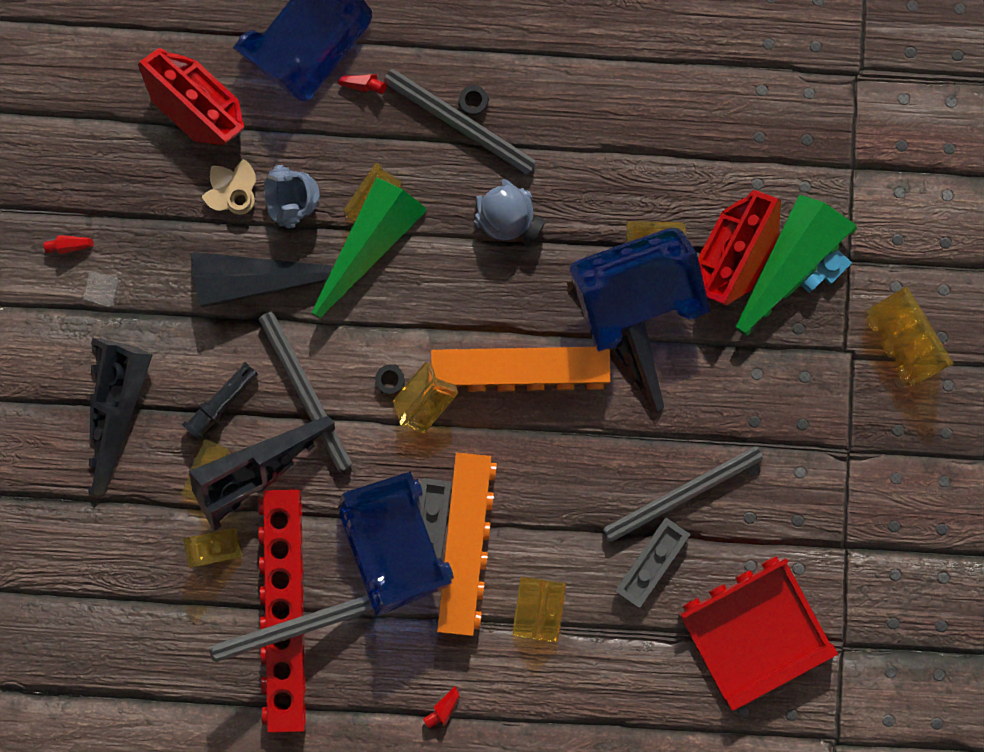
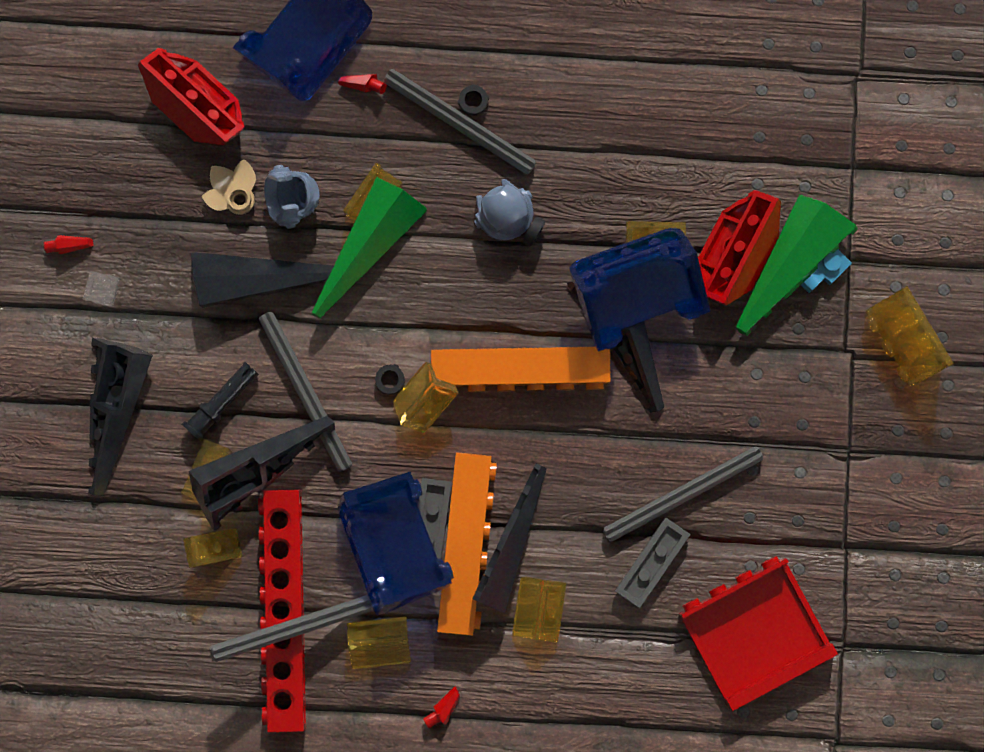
none -> clear yellow panel [347,617,411,669]
none -> black wedge [472,463,547,613]

